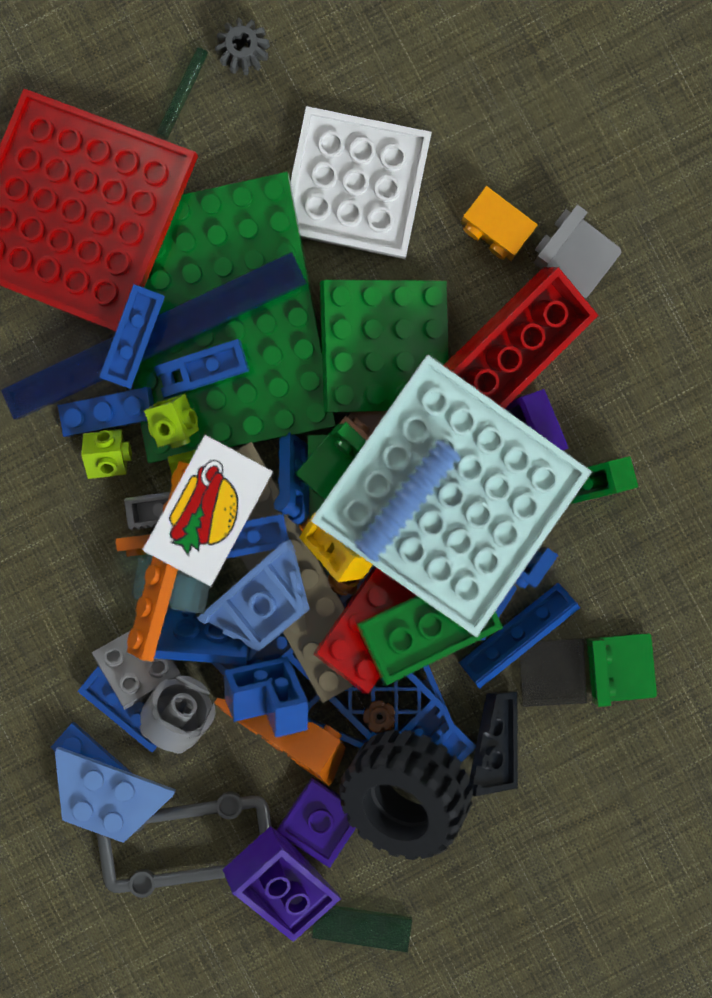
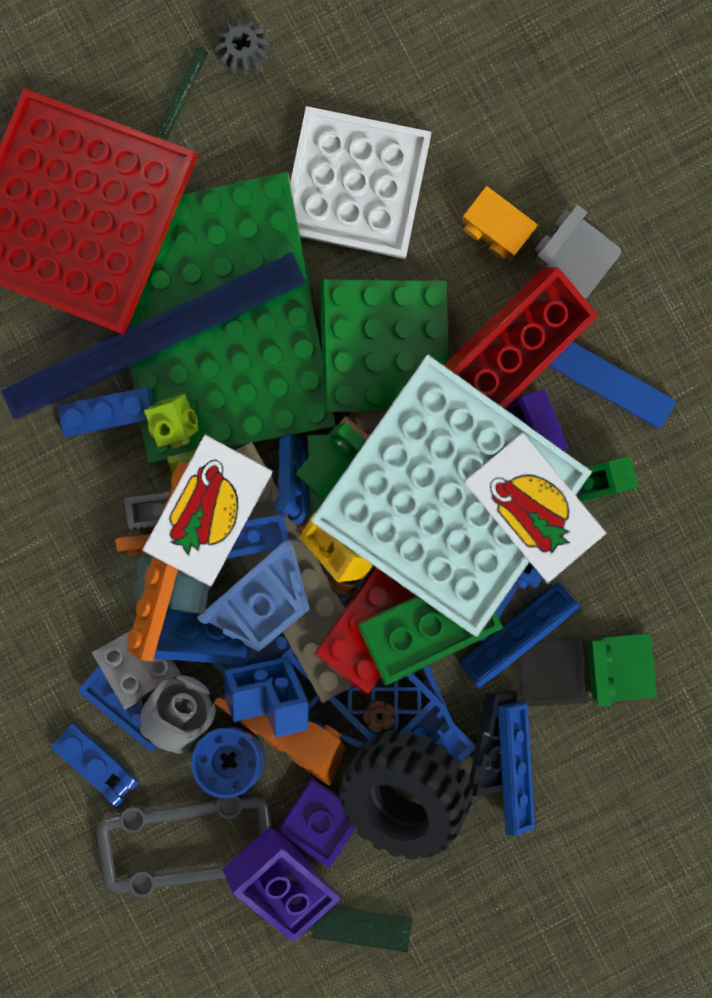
medium blue wing [55,747,176,843] -> none
lime brick [81,429,132,479] -> none
blue plate [99,284,165,389] -> none
blue plate [154,339,250,399] -> none
medium blue piece [354,440,461,562] -> none
none -> blue wheel [191,725,265,798]
none -> sticker [464,433,606,583]
none -> blue tile [498,701,535,836]
none -> blue tile [548,342,676,430]

